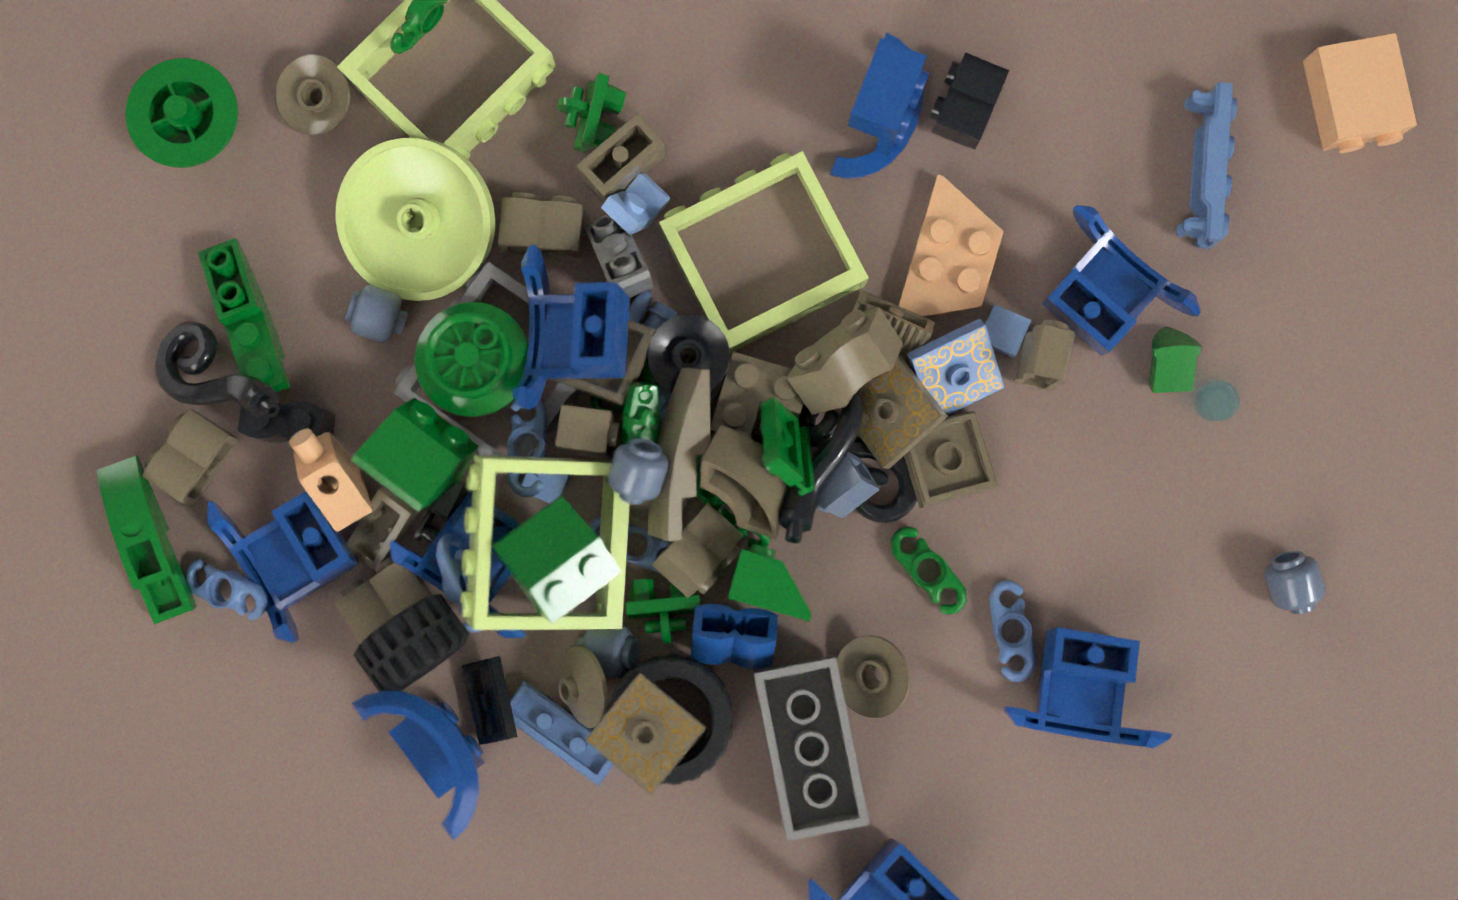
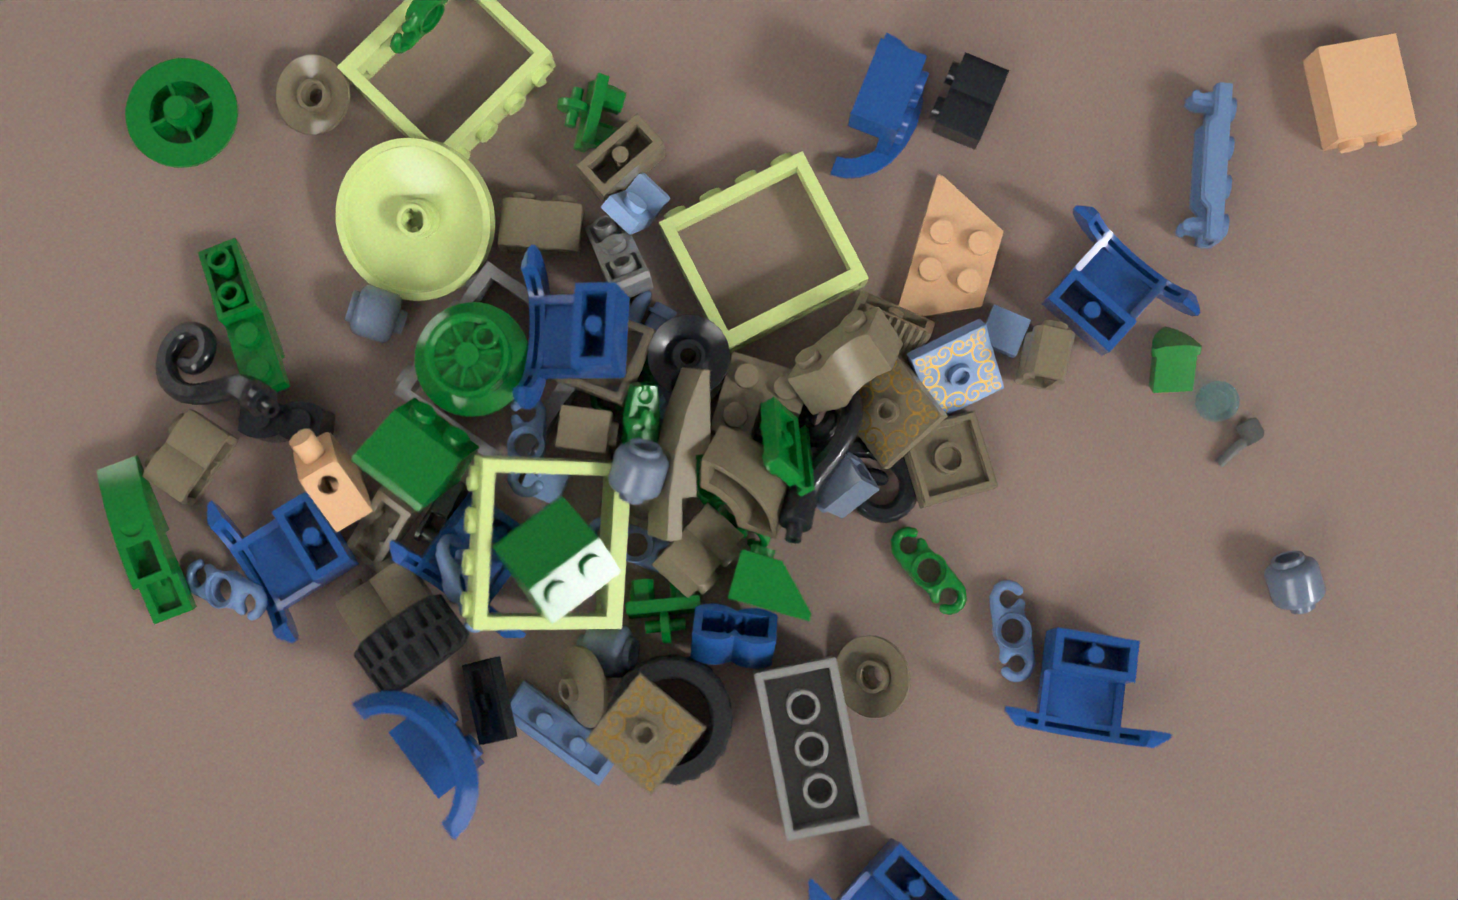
none -> dark grey hand [1215,417,1264,467]

